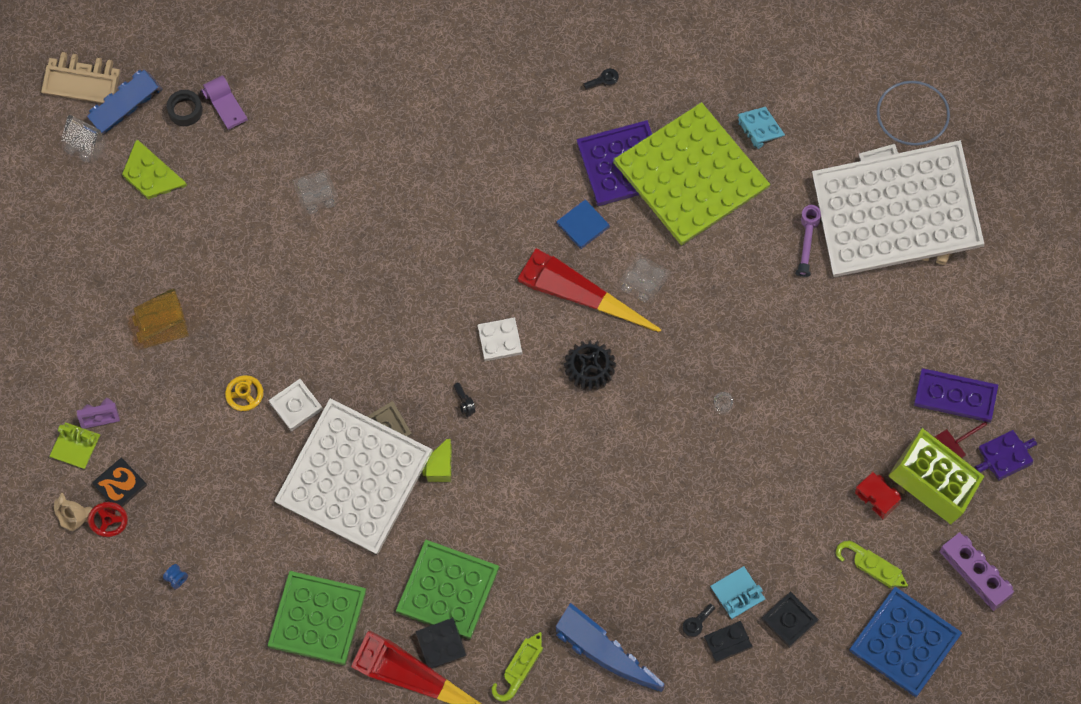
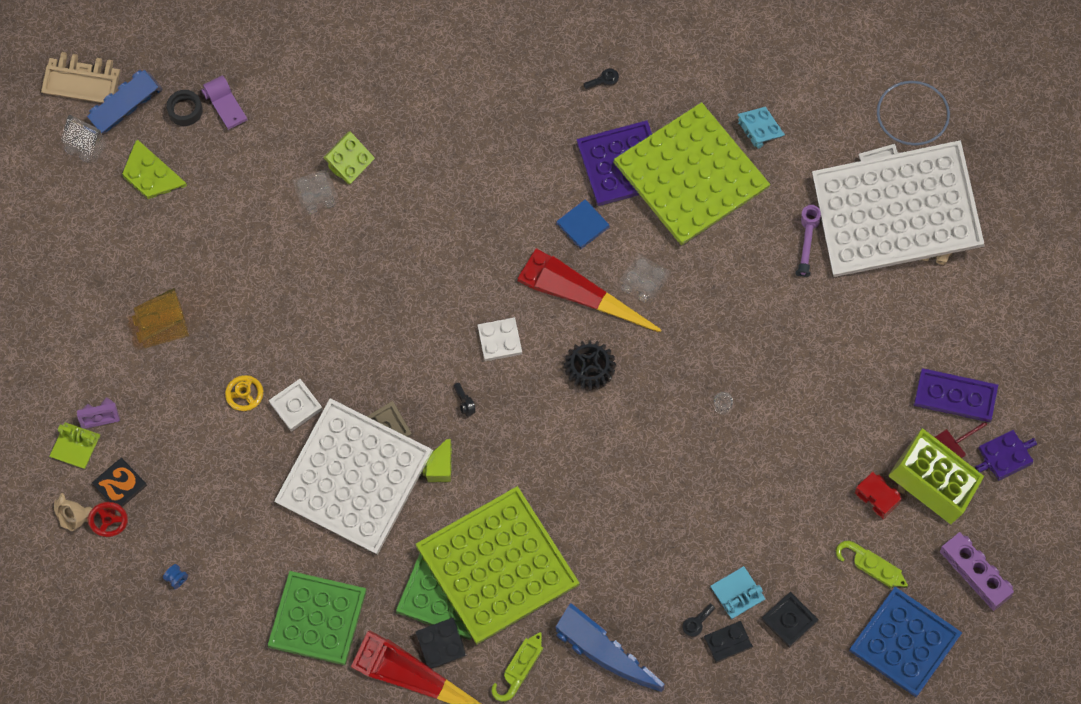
none -> lime plate [323,131,375,184]
none -> lime plate [416,486,580,645]

